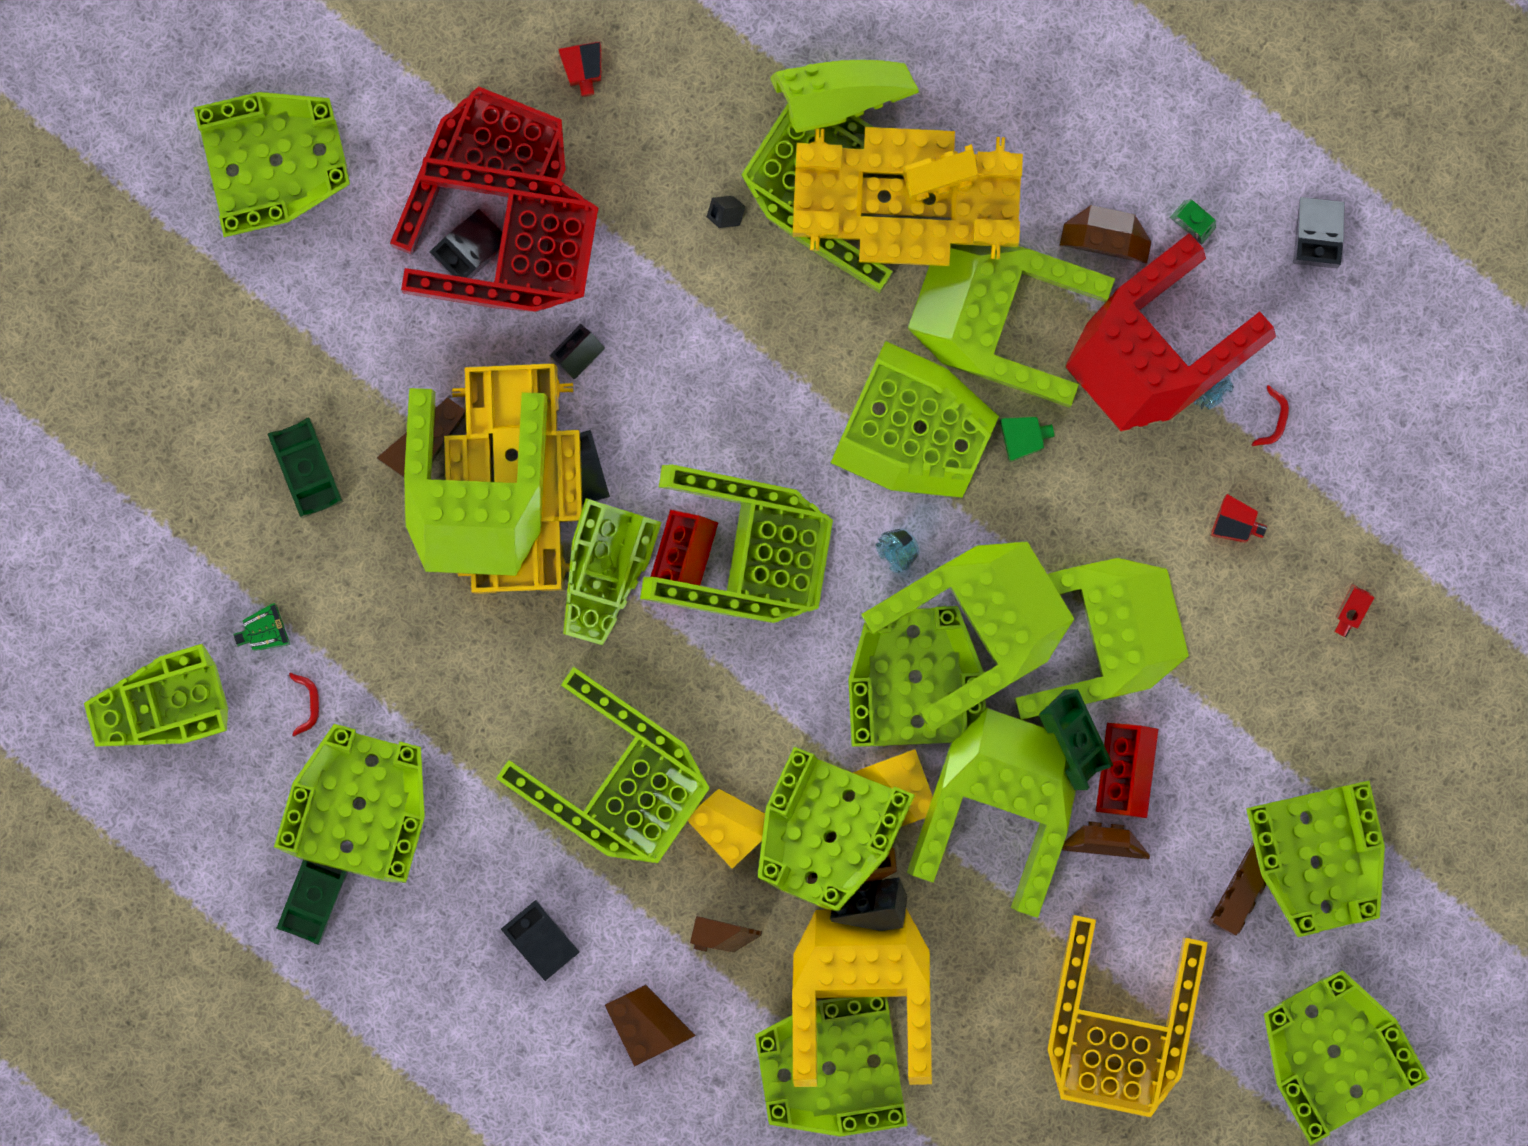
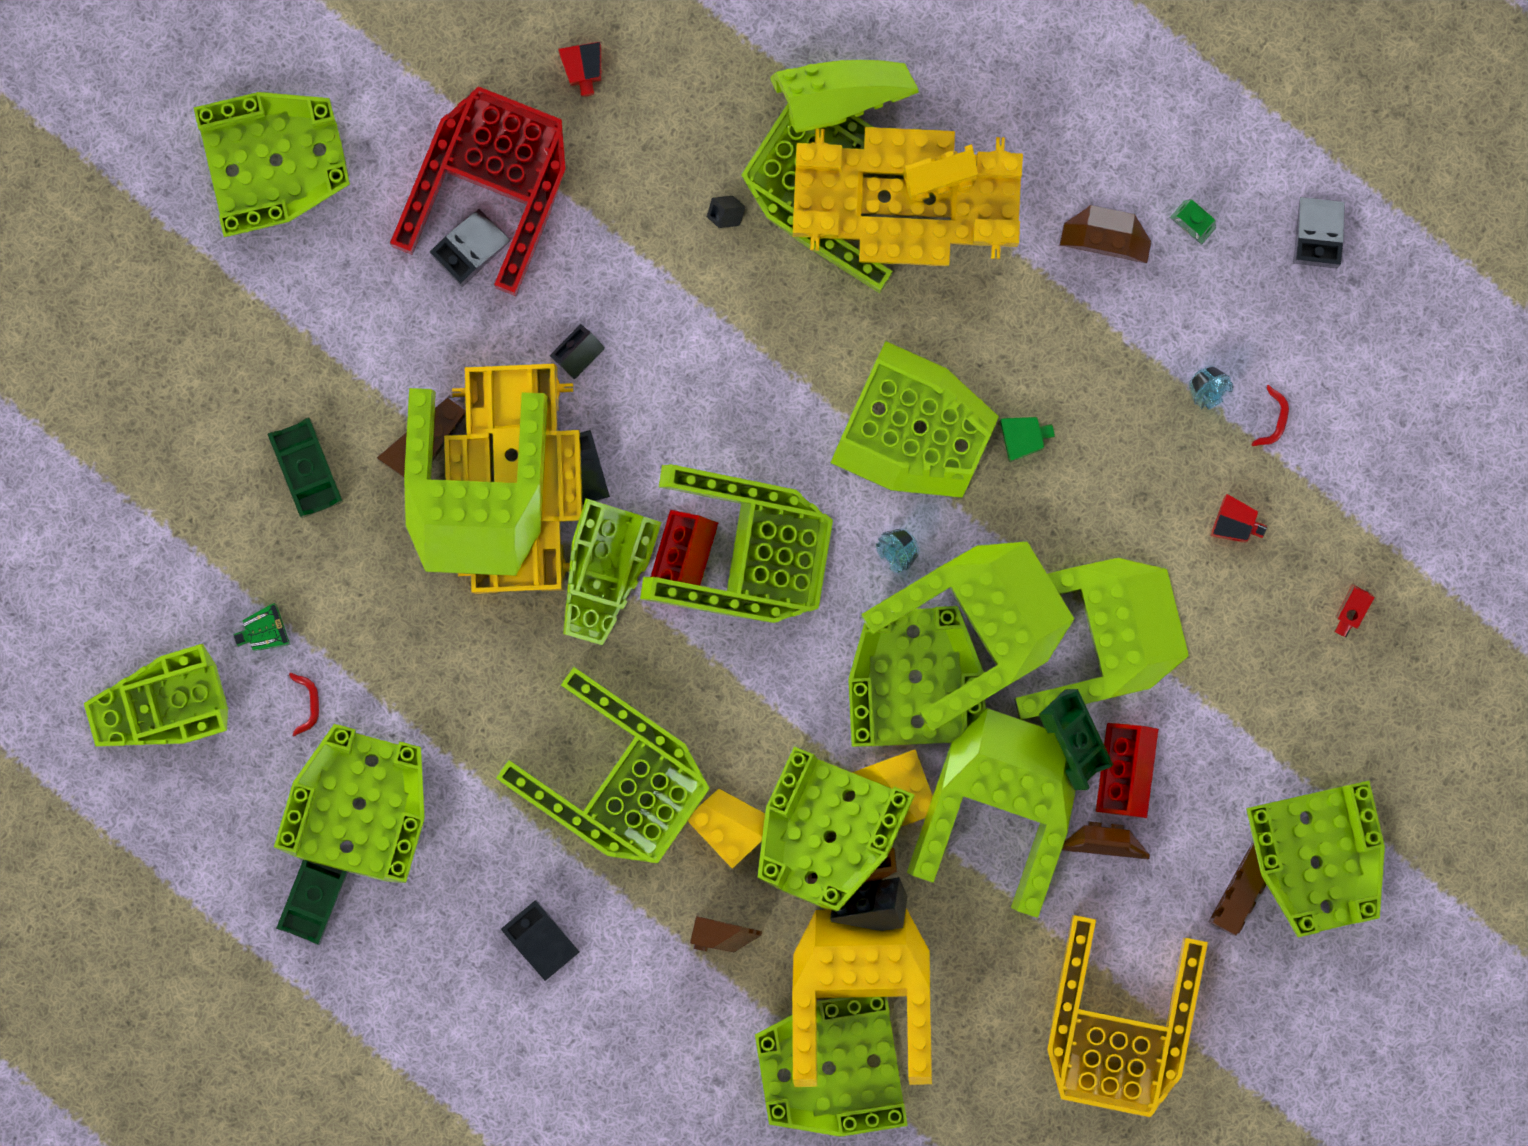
red wedge [401,157,599,312] -> none
reddish brown wedge [605,985,696,1067] -> none
lime wedge [908,244,1115,408] -> none
red wedge [1065,233,1276,432] -> none
lime wedge [1263,970,1429,1146] -> none

